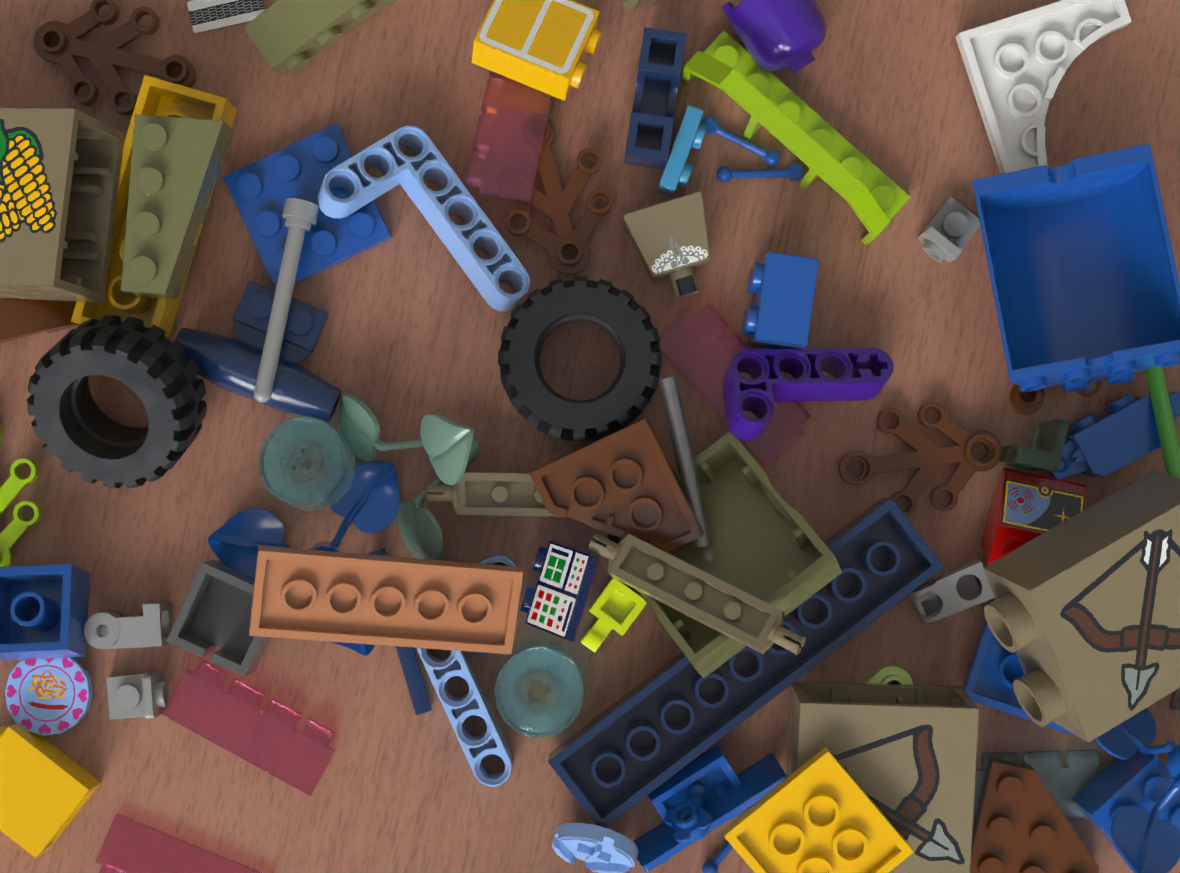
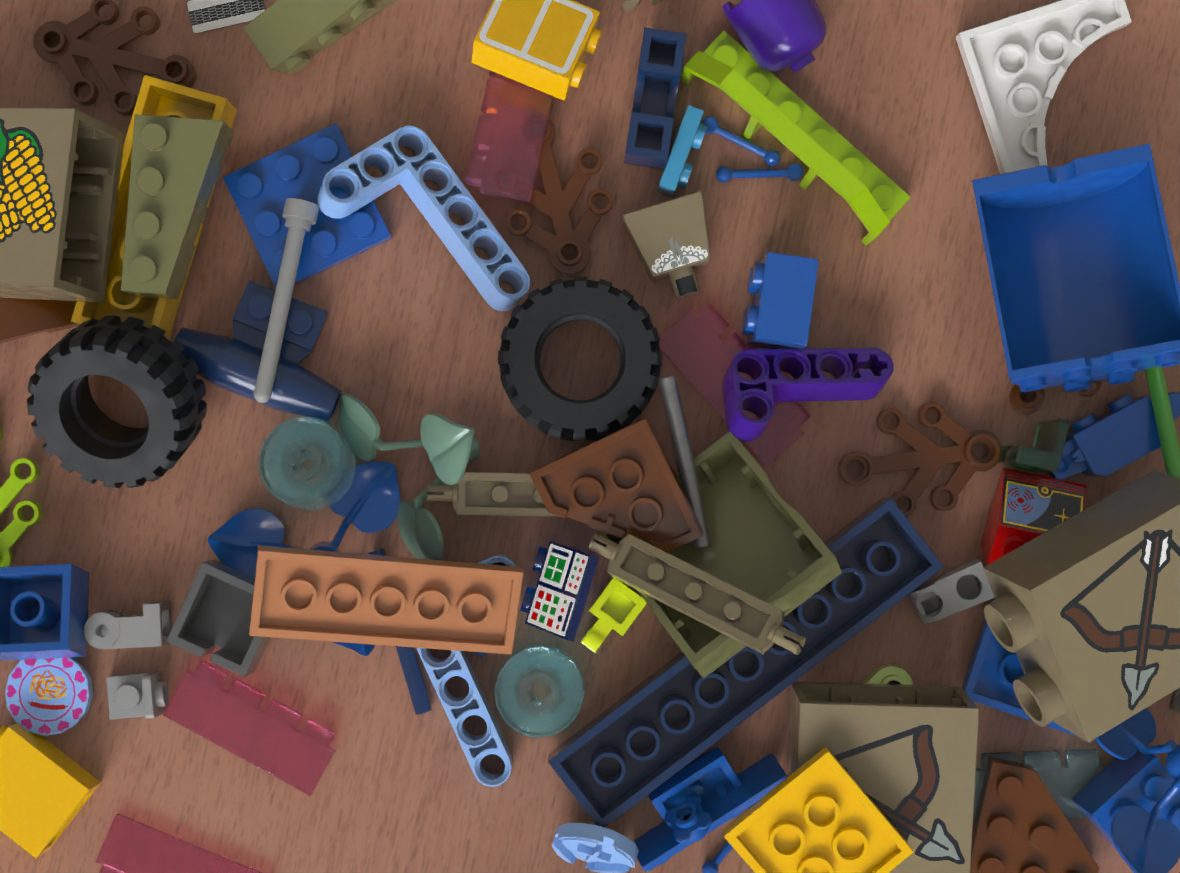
light grey bracket [916,196,980,263] -> none

